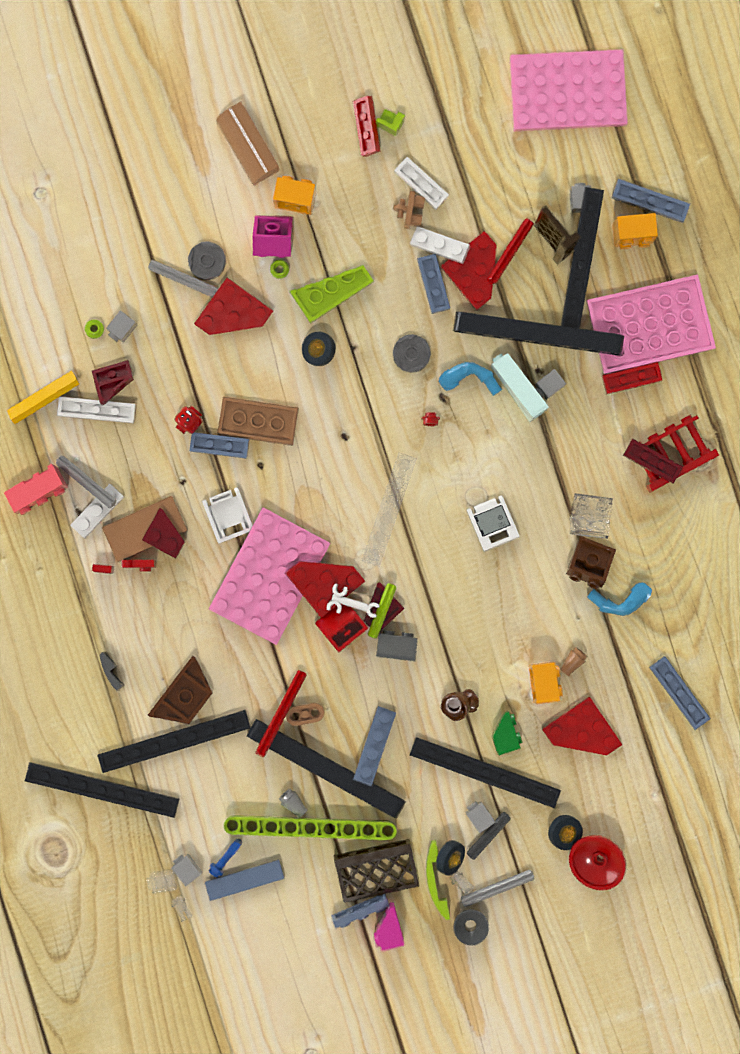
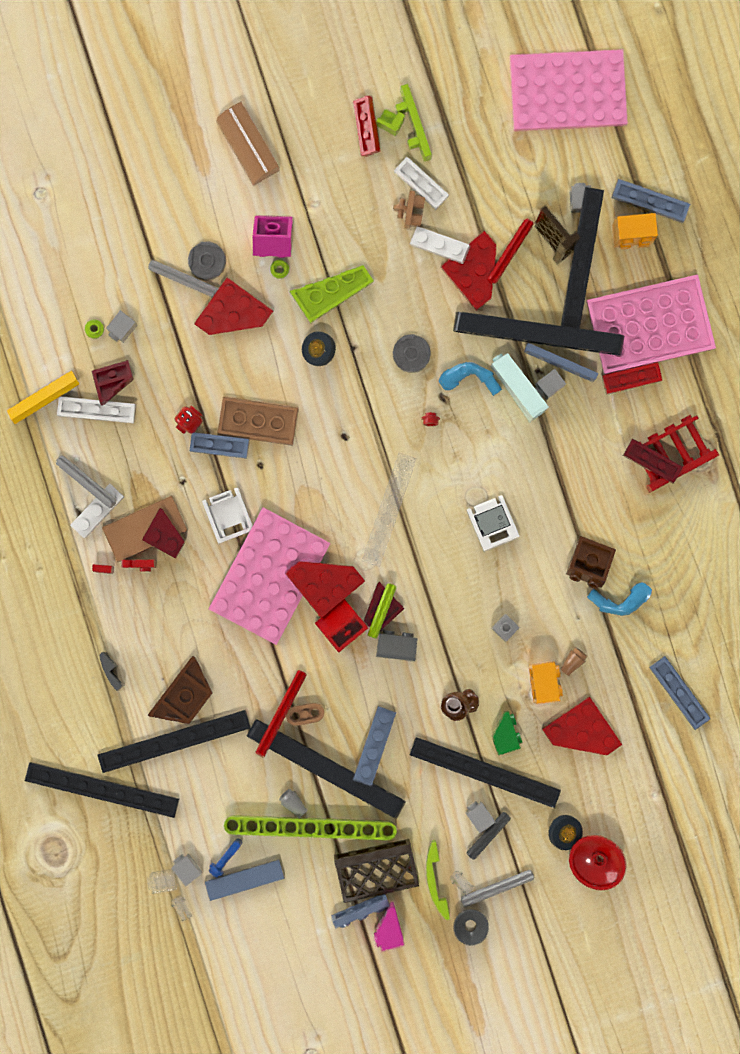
coral wedge [4,464,68,515] -> none
light orange brick [273,176,316,215] -> none
white bar [327,584,380,617] -> none
sand blue plate [417,254,450,314] -> none
black wheel [436,840,465,876] -> none
clear brick [570,493,613,539] -> none
none -> lime hinge [395,84,432,162]
none -> light grey brick [491,614,520,642]
none -> sand blue tile [524,343,598,382]

